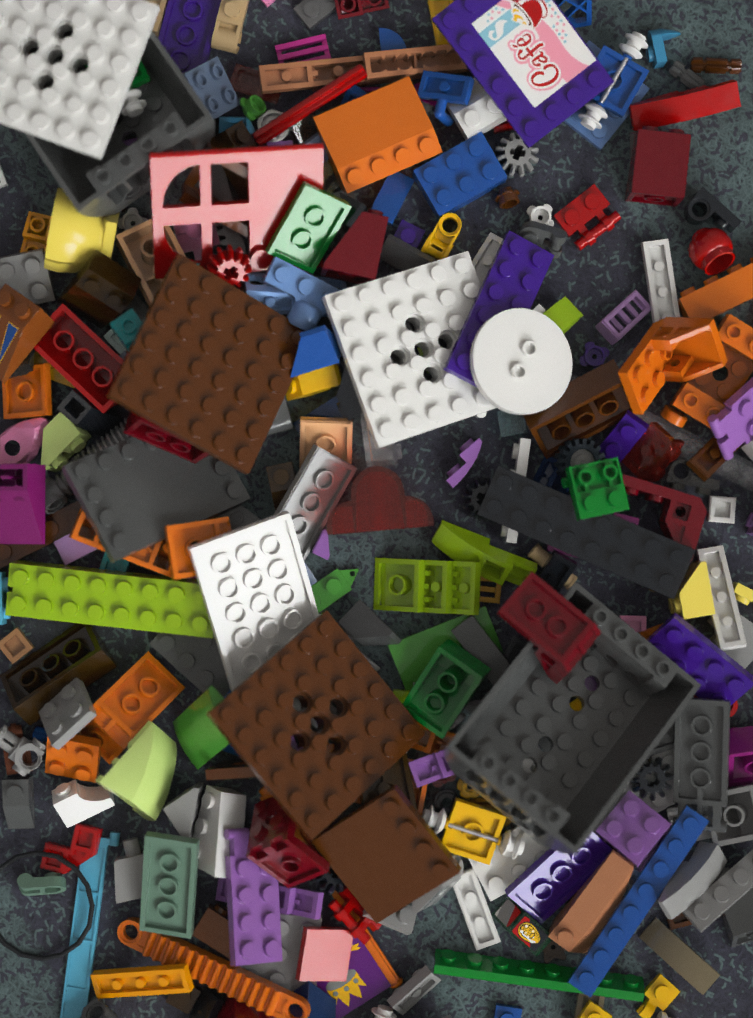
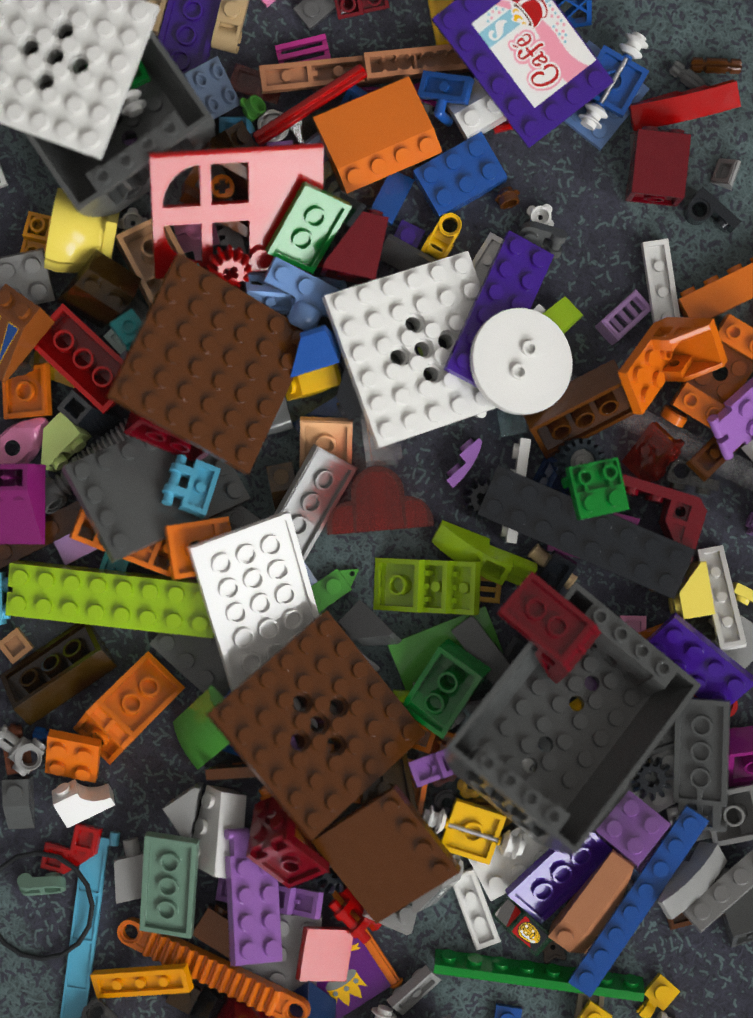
light grey plate [38,677,97,750] -> none
yellowish green wedge [95,721,177,821] -> none
medium lavender slope [312,529,330,560] -> none
blue tile [379,28,406,51] -> none
light grey gear [495,133,539,177] -> none
red plate [553,184,621,251] -> none
dark purple plate [579,342,609,369] -> none
dark purple plate [599,410,649,463] -> none
dark tan slope [639,917,720,995] -> none
dark azure plate [645,29,681,69] -> none
red piece [688,227,735,275] -> none
white tile [707,496,736,524] -> none
none -> medium azure plate [162,454,221,518]
none -> orange bush [211,174,235,200]
none -> light grey slope [710,158,741,191]

